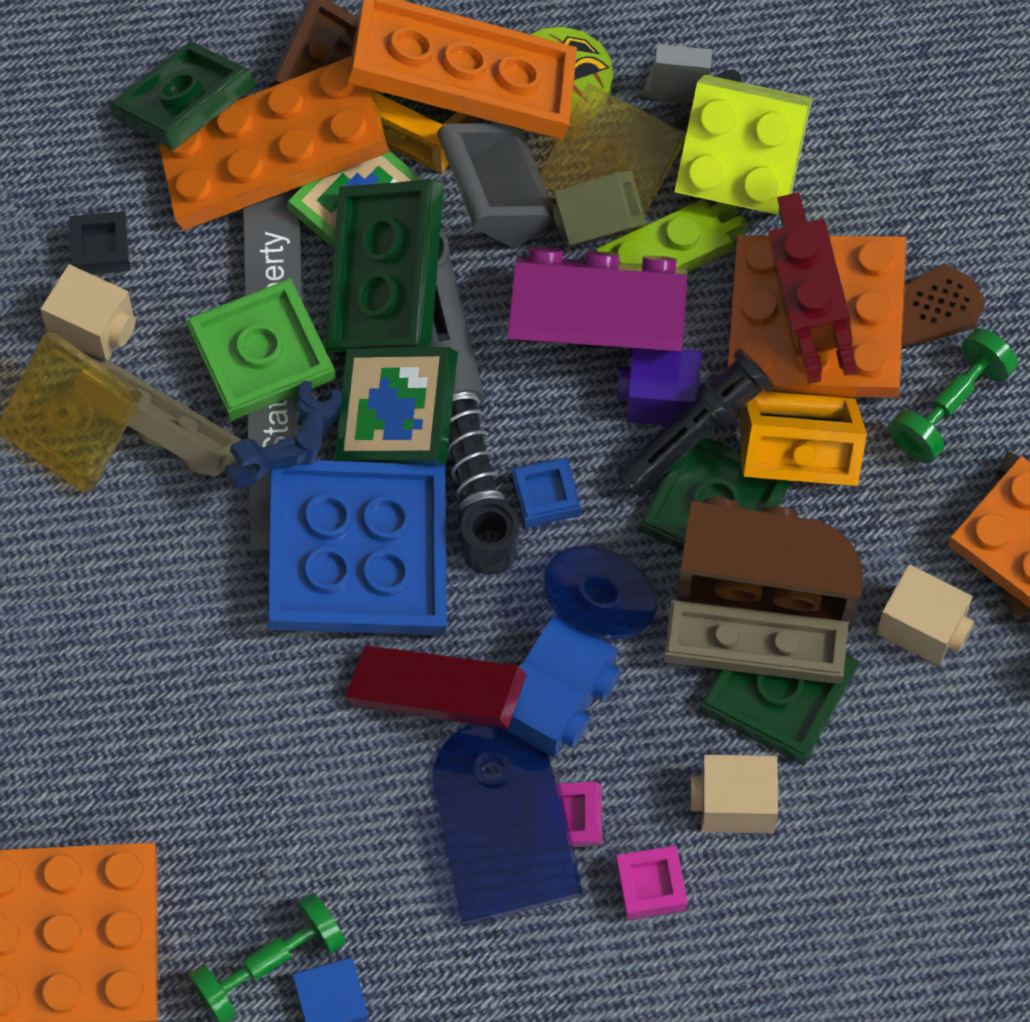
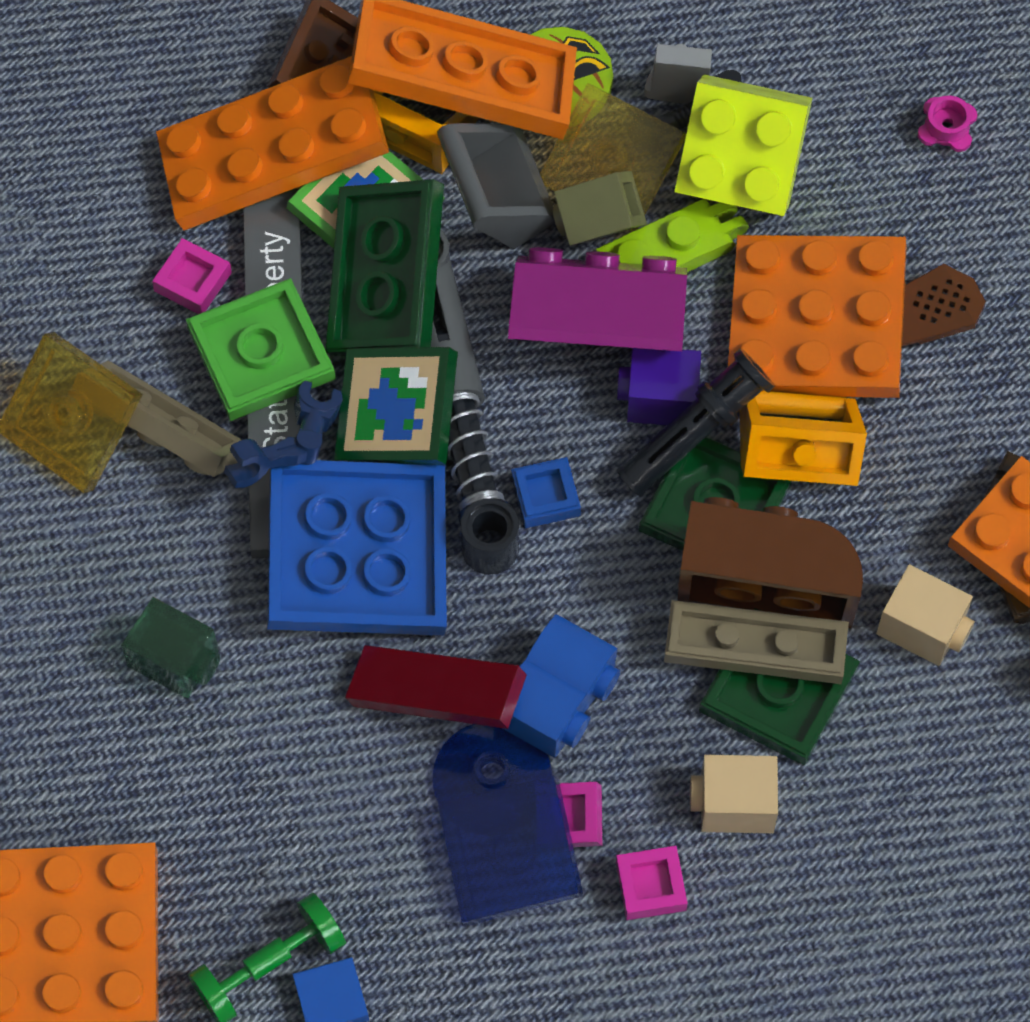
tan brick [40,264,136,362] -> none
black plate [69,211,131,274] -> none
dark green tile [109,42,257,150] -> none
clear blue dish [543,546,657,640] -> none
dark red hinge [768,192,857,384] -> none
green wheel [888,328,1018,464] -> none
none -> clear green brick [121,597,220,699]
none -> dark pink plate [152,238,232,314]
none -> dark pink plate [918,95,977,152]

